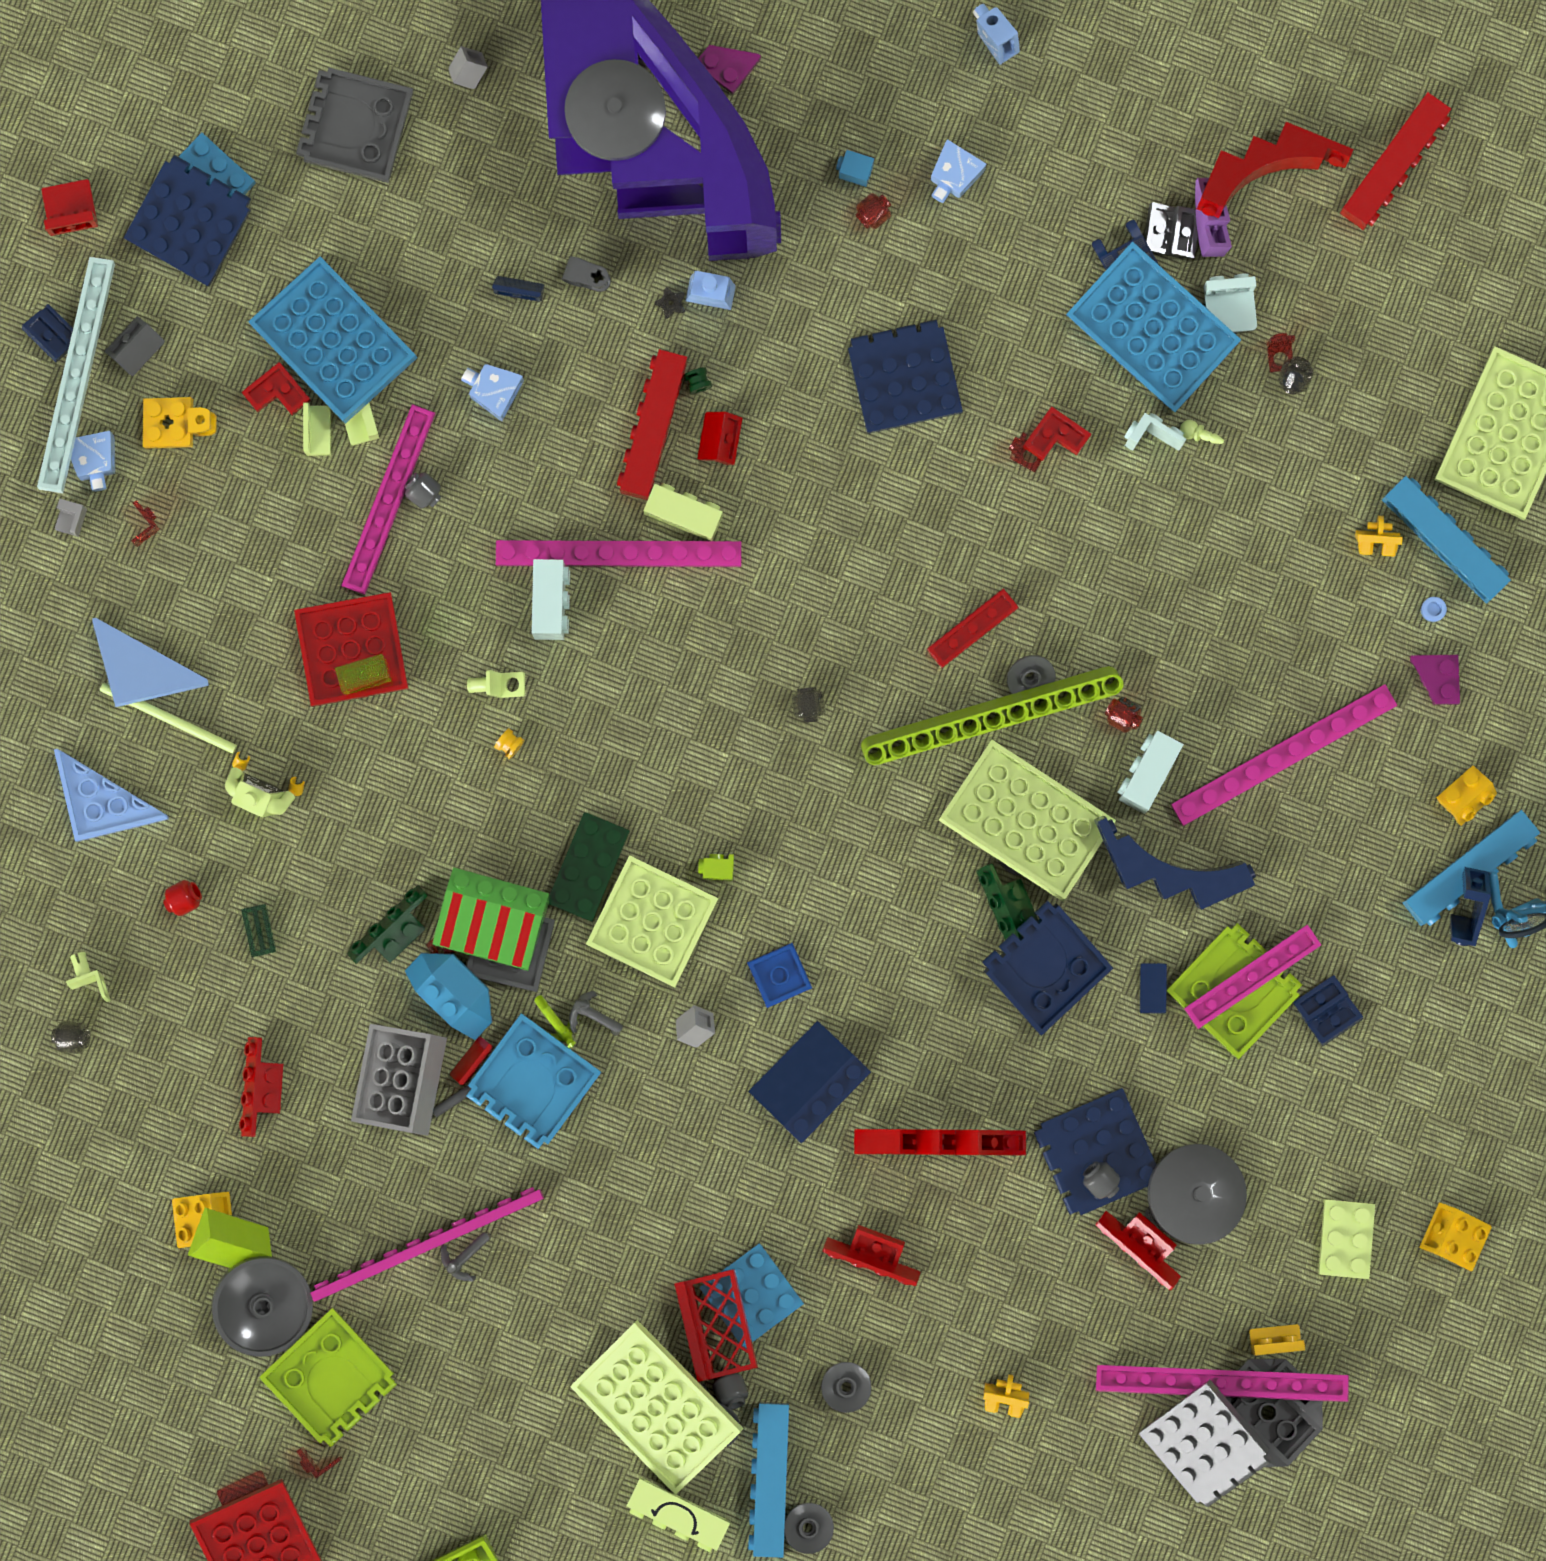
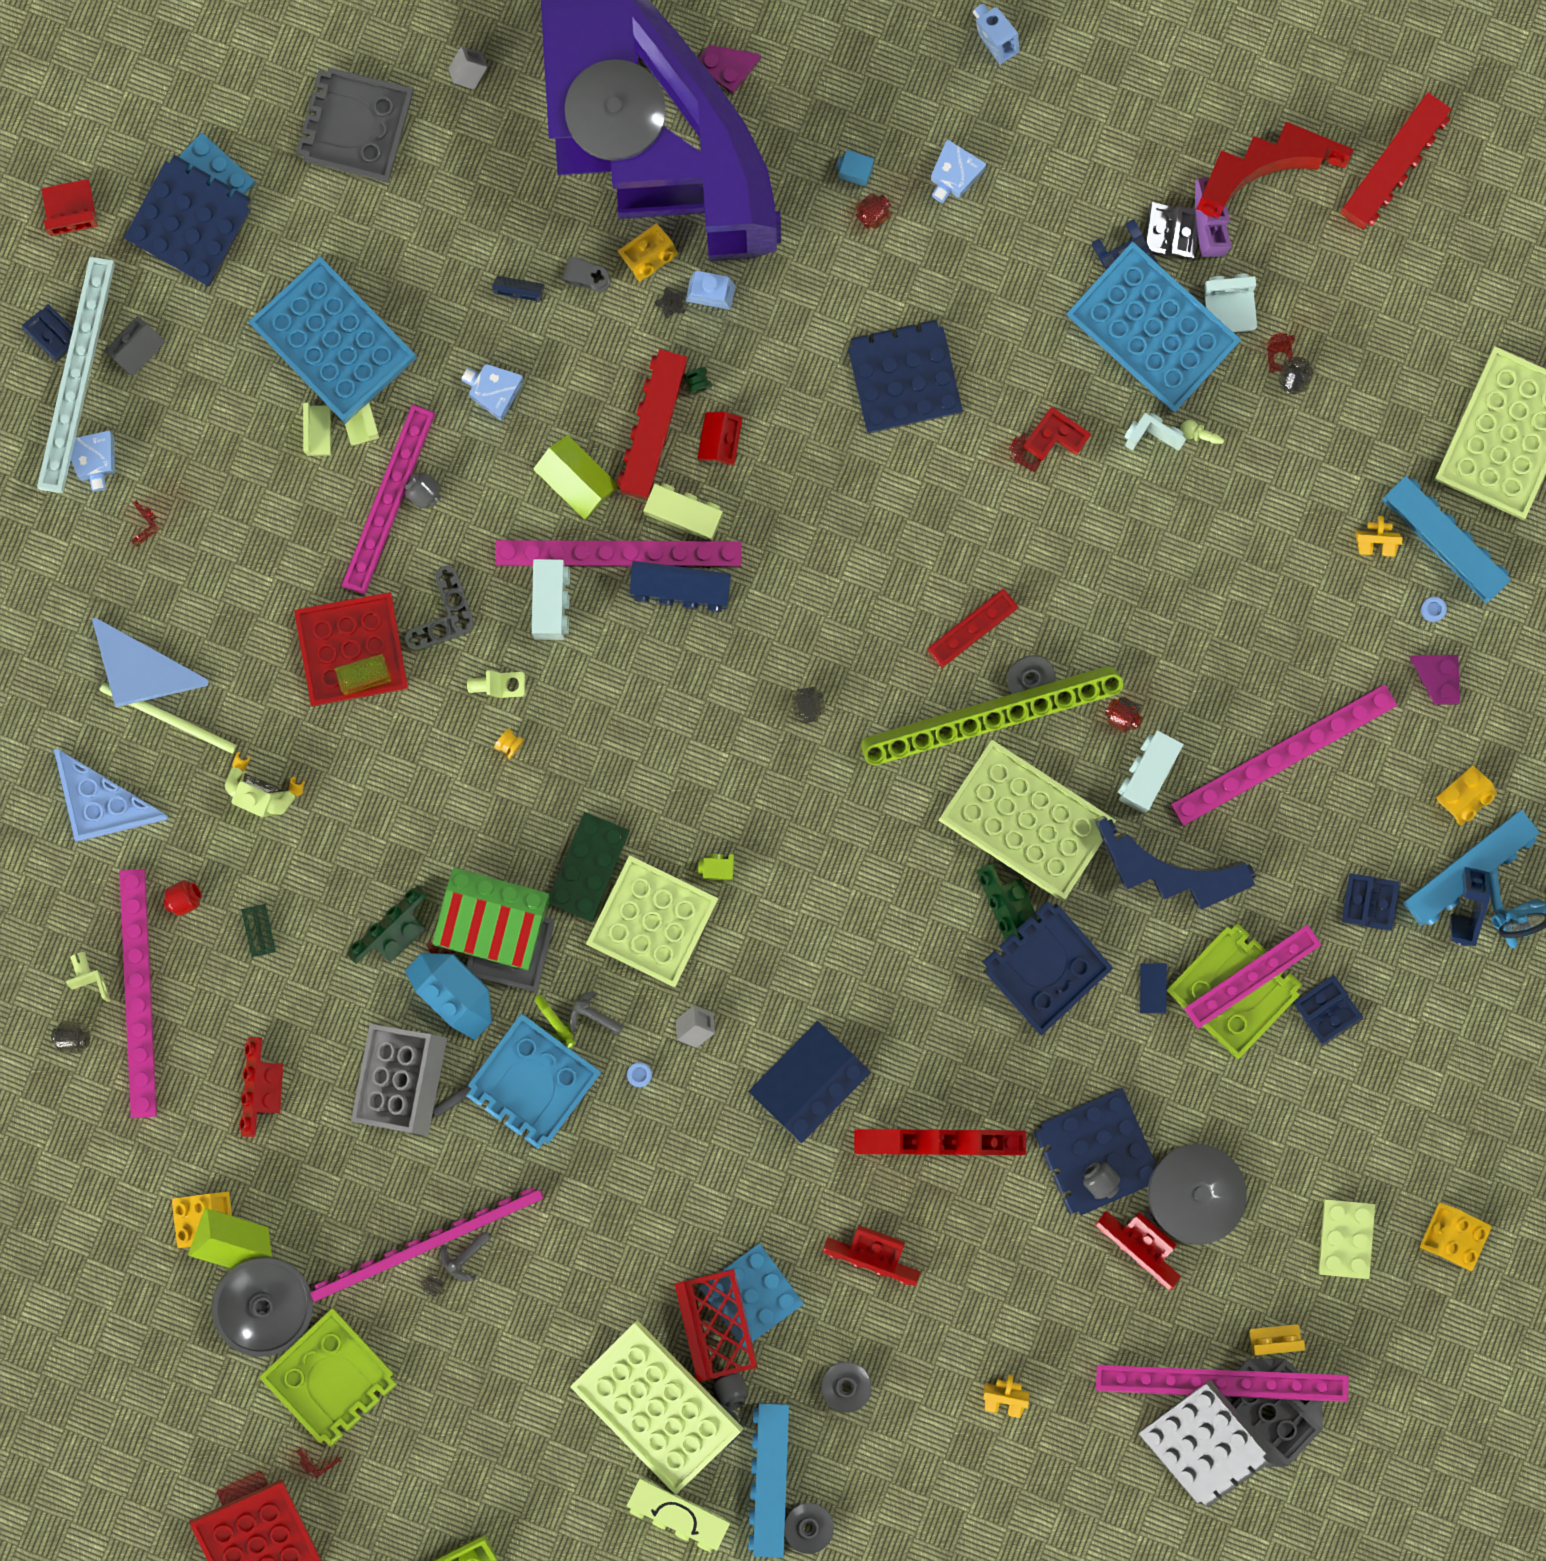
light grey panel [55,498,87,537] -> none
yellow plate [143,397,217,448] -> none
red plate [242,362,311,416] -> none
red slope [450,1037,494,1086] -> none
blue tile [747,943,812,1008] -> none
none -> dark pink plate [119,869,157,1118]
none -> dark grey beam [405,566,474,651]
none -> clear smoke plate [421,1275,445,1297]
none -> lime slope [533,435,620,521]
none -> yellow bracket [617,223,678,282]
none -> light blue tile [627,1062,652,1087]
none -> dark blue slope [629,561,732,613]
none -> dark blue slope [1342,873,1401,931]

